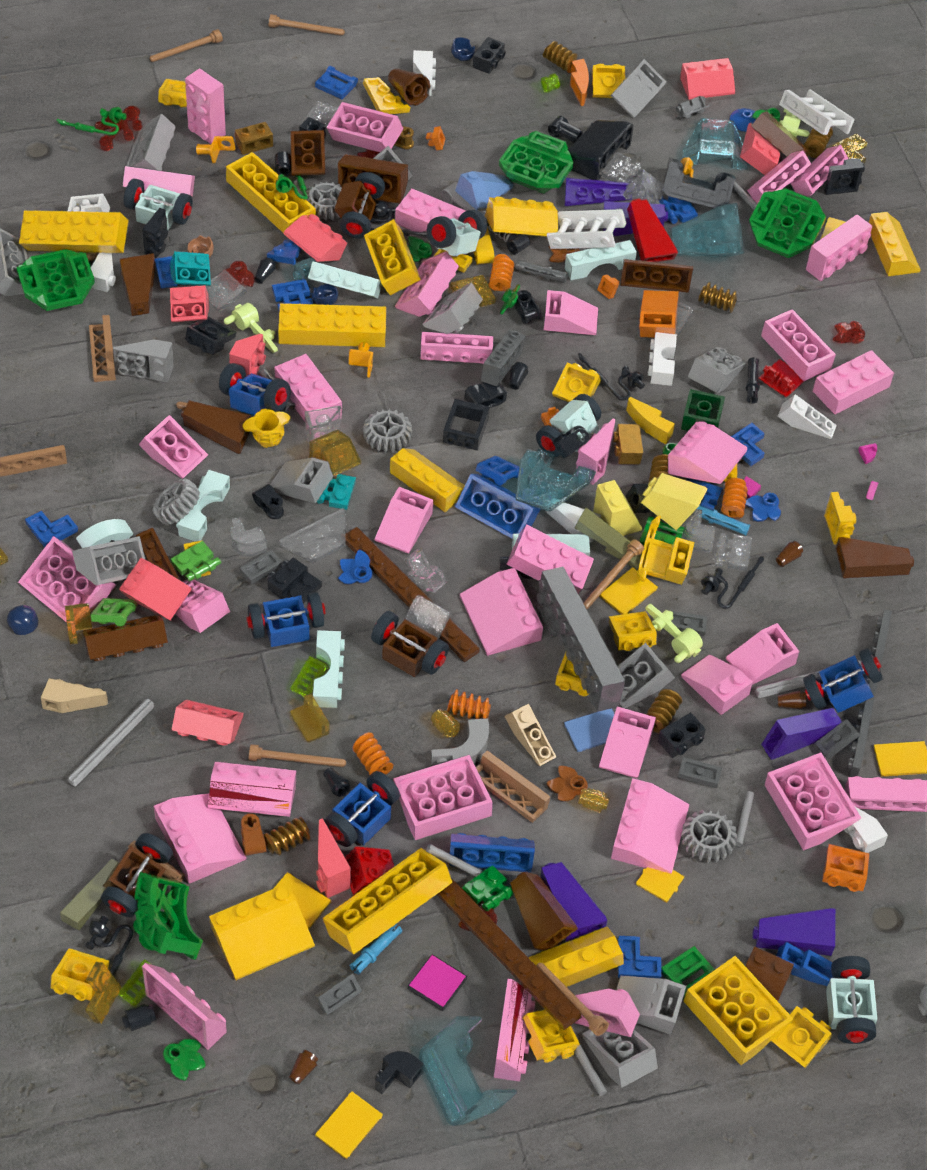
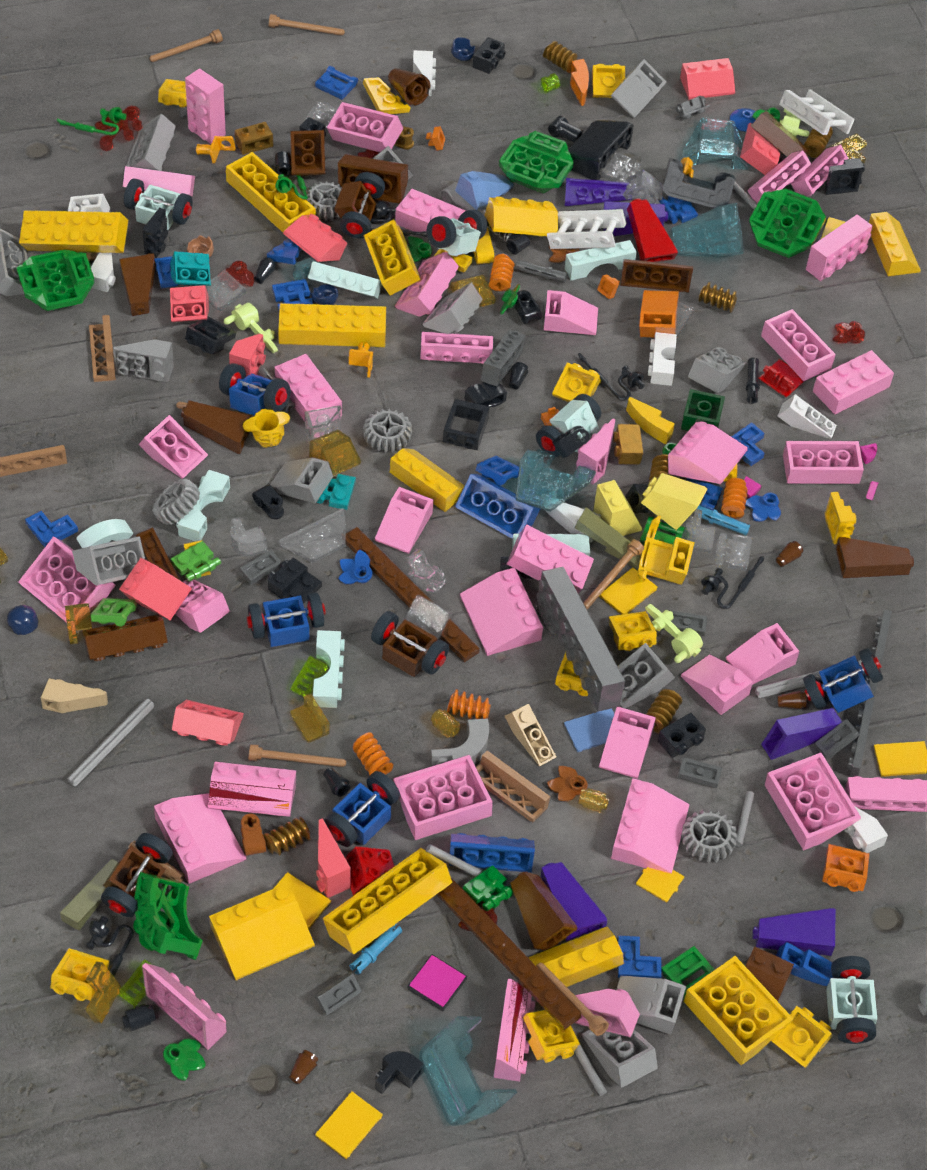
none -> bright pink brick [783,441,864,484]

